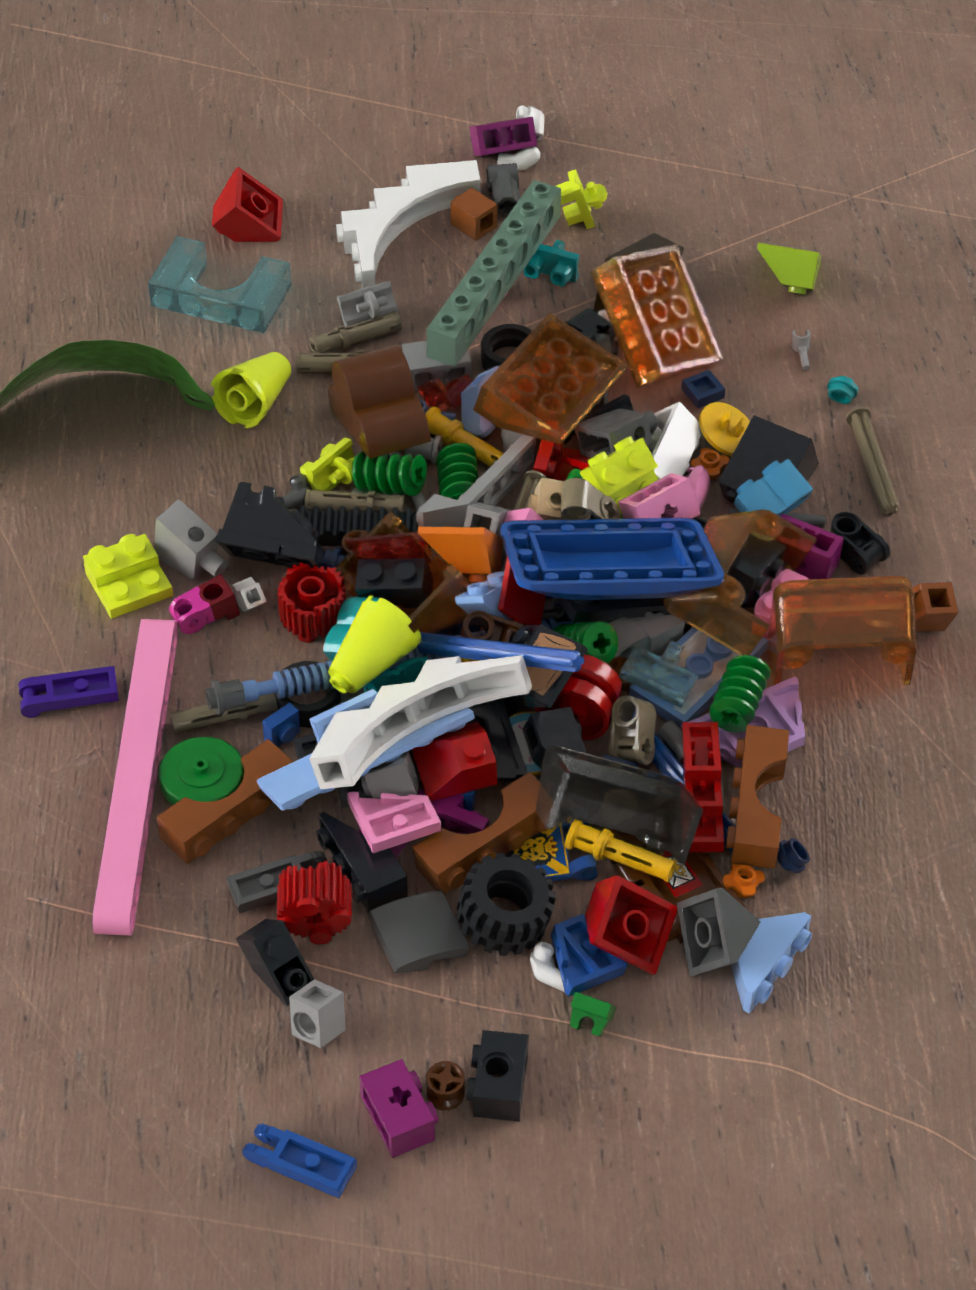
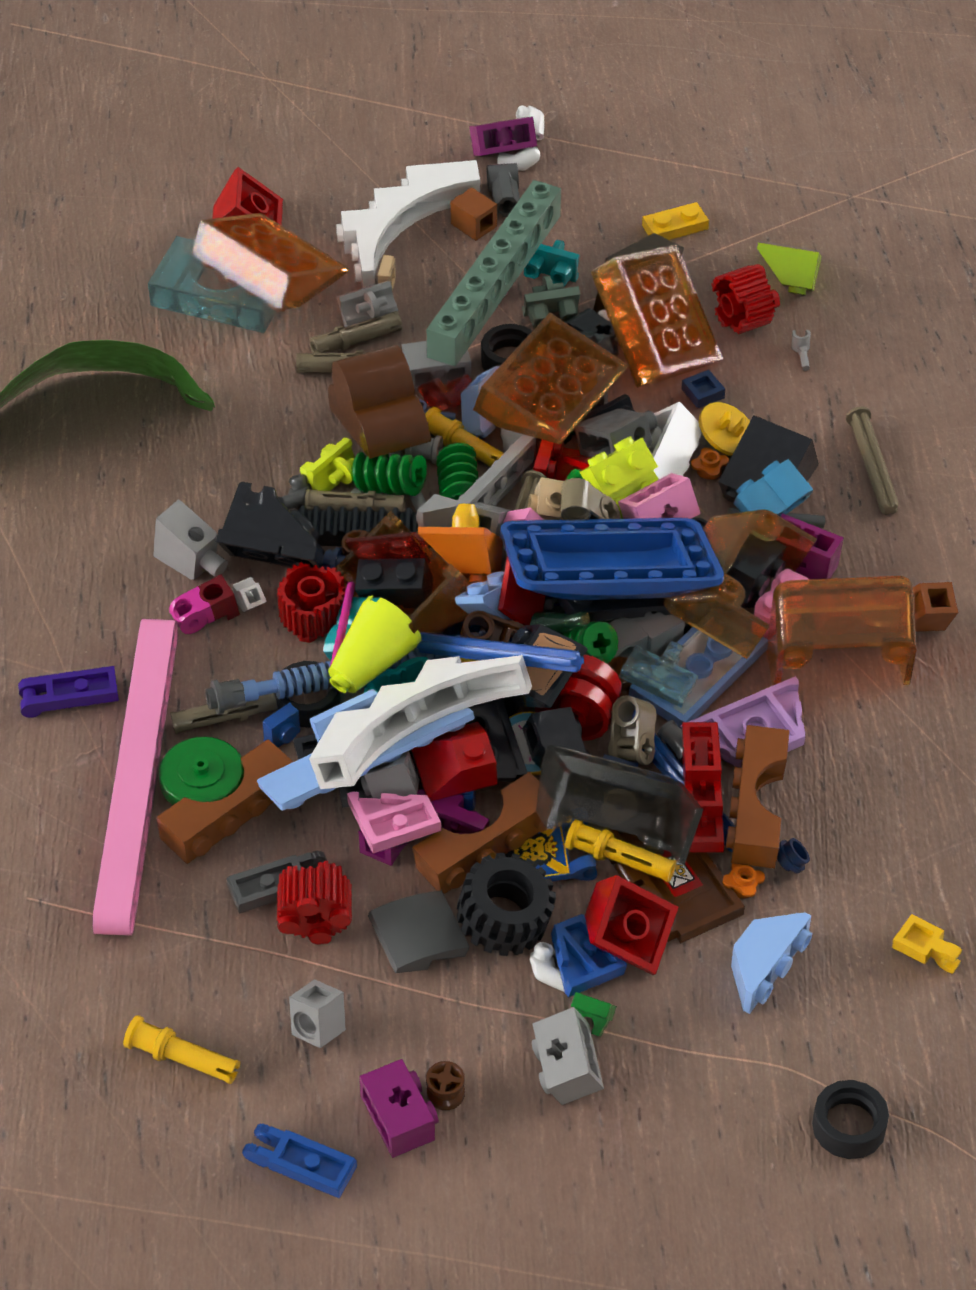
neon yellow plate [83,534,173,619] -> none
neon yellow cone [211,352,291,428] -> none
black slope [235,919,314,1006] -> none
black slope [316,812,408,914] -> none
black brick [466,1030,529,1122] -> none
neon yellow hips [556,169,608,229] -> none
dark grey slope [677,888,761,977] -> none
bright pink arm [685,465,711,518] -> none
green piece [709,655,771,733] -> none
teal plate [827,376,859,404] -> none
black piece [830,512,890,575] -> none
none -> yellow pin [123,1015,240,1084]
none -> clear orange slope [191,213,349,312]
none -> dark pink axle [330,582,355,666]
none -> tan tile [378,255,396,291]
none -> yellow hose [452,503,479,527]
none -> sand green hips [522,275,581,328]
none -> clear green cone [530,611,590,635]
none -> light grey brick [532,1007,604,1105]
none -> yellow plate [642,202,709,240]
none -> red brick [711,264,780,335]
none -> black tyre [812,1080,889,1159]
none -> yellow plate [892,914,962,973]

